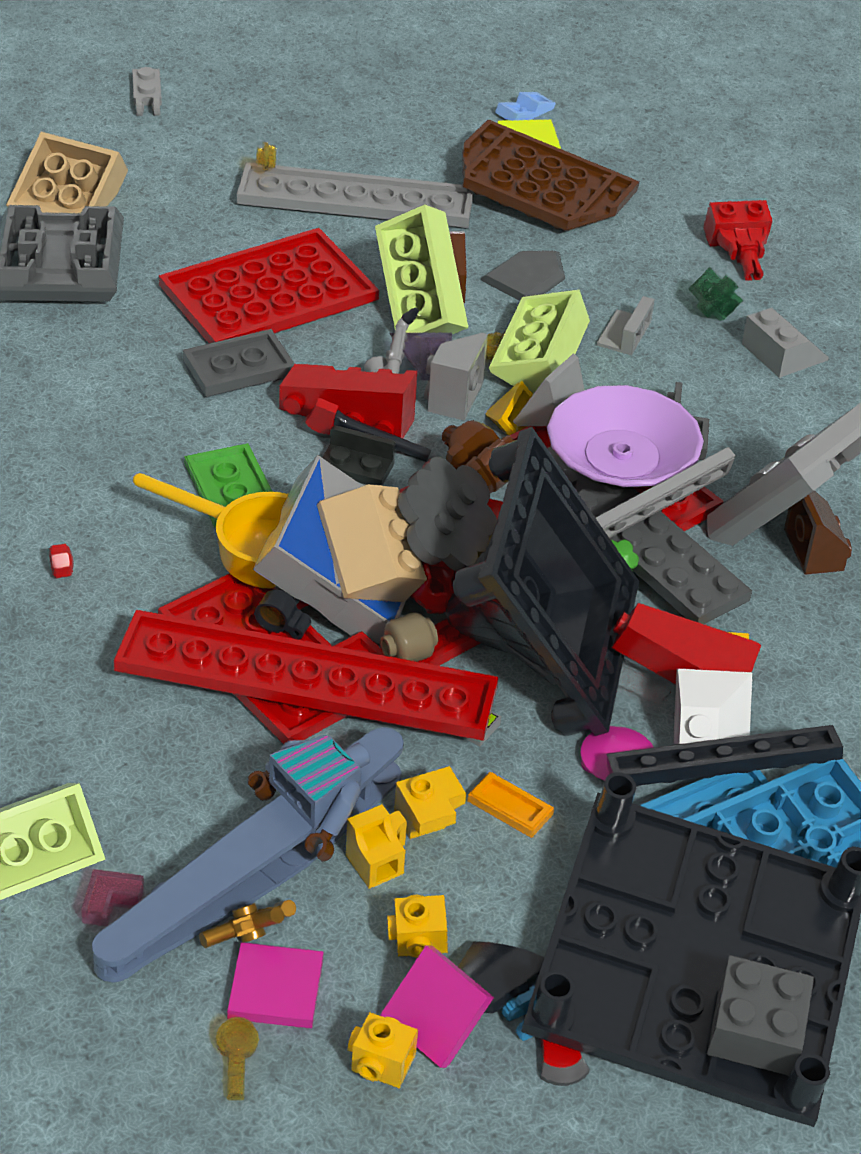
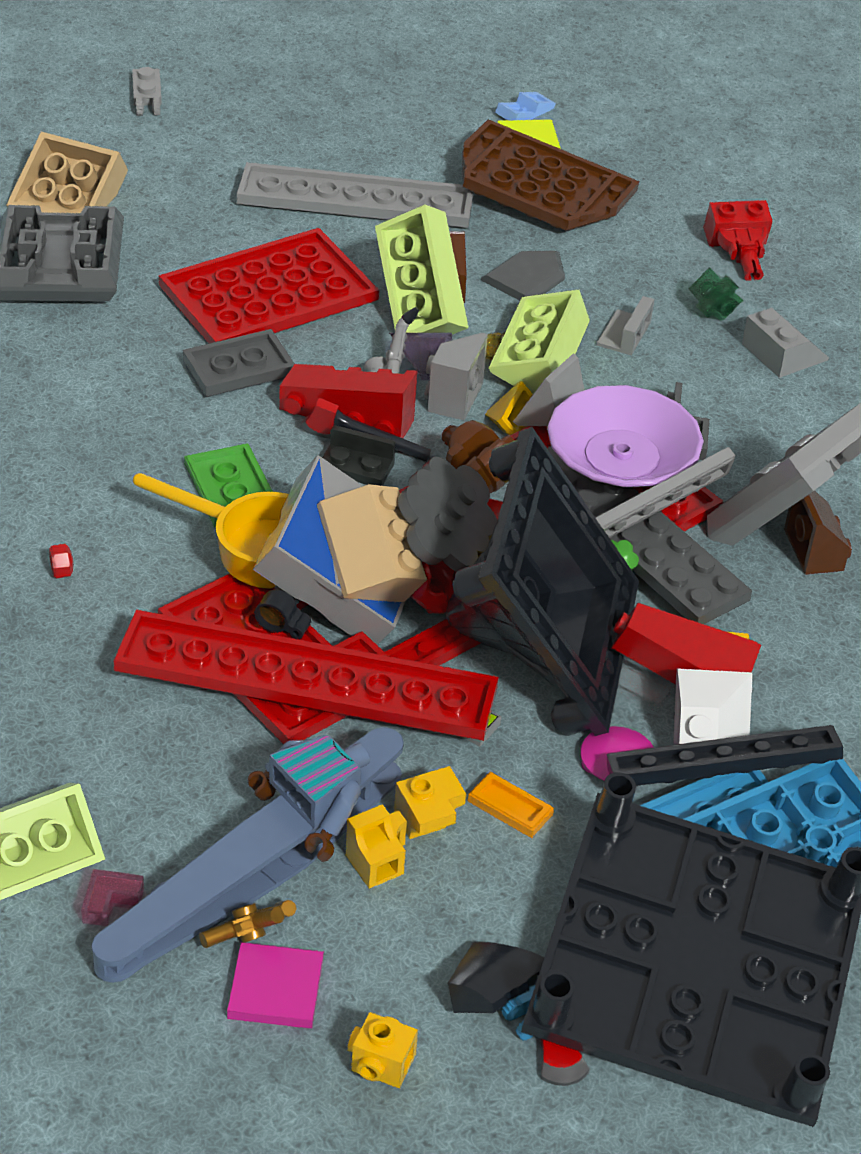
clear yellow plate [215,1017,259,1100] -> none
clear yellow plate [255,142,276,171] -> none
dark tan head [380,612,438,662] -> none
dark pink tile [380,945,494,1068] -> none
yellow brick [387,895,448,958] -> none
dark grey brick [707,955,814,1076] -> none

